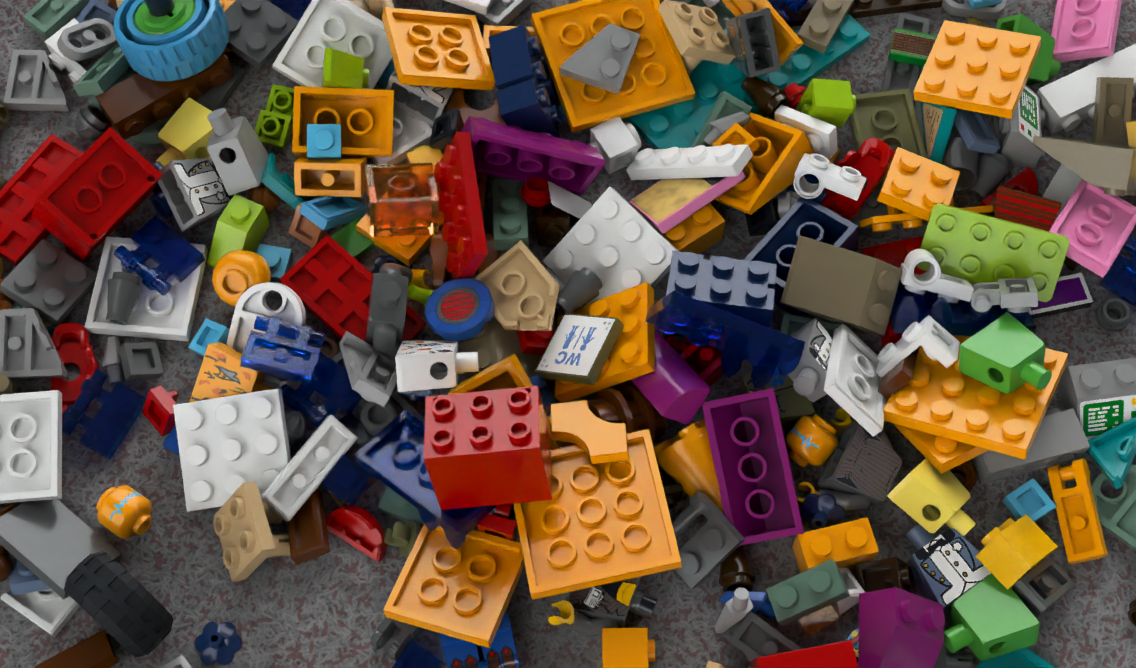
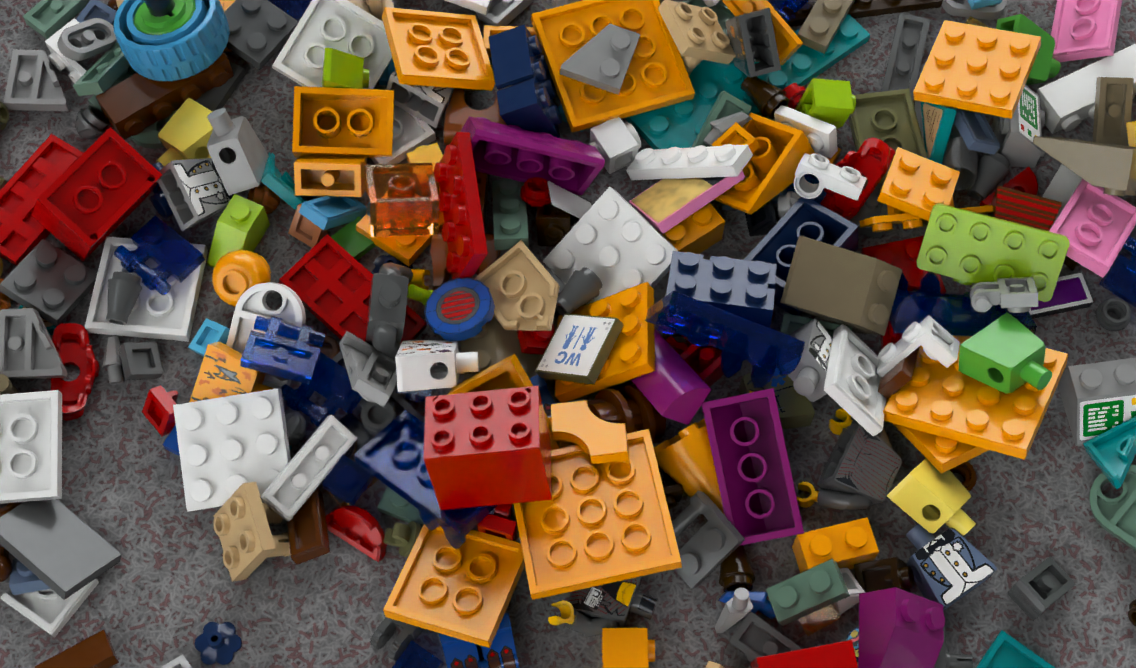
clear blue plate [62,369,146,460] -> none
black tyre [64,551,174,658] -> none
light orange head [96,485,153,539] -> none
lime slope [255,84,294,148] -> none
medium azure plate [257,243,293,283] -> none
medium azure plate [307,124,341,159] -> none
black slope [429,108,464,150] -> none
light orange head [785,413,839,468] -> none
dark blue plant [800,493,845,530] -> none
tile [888,28,937,67] -> none
white plate [900,249,974,303] -> none
bright green torso [943,573,1040,661] -> none
light grey brick [971,408,1090,485] -> none
yellow brick [975,514,1058,590] -> none
medium azure plate [1002,478,1057,523] -> none
light orange plate [1048,458,1109,564] -> none

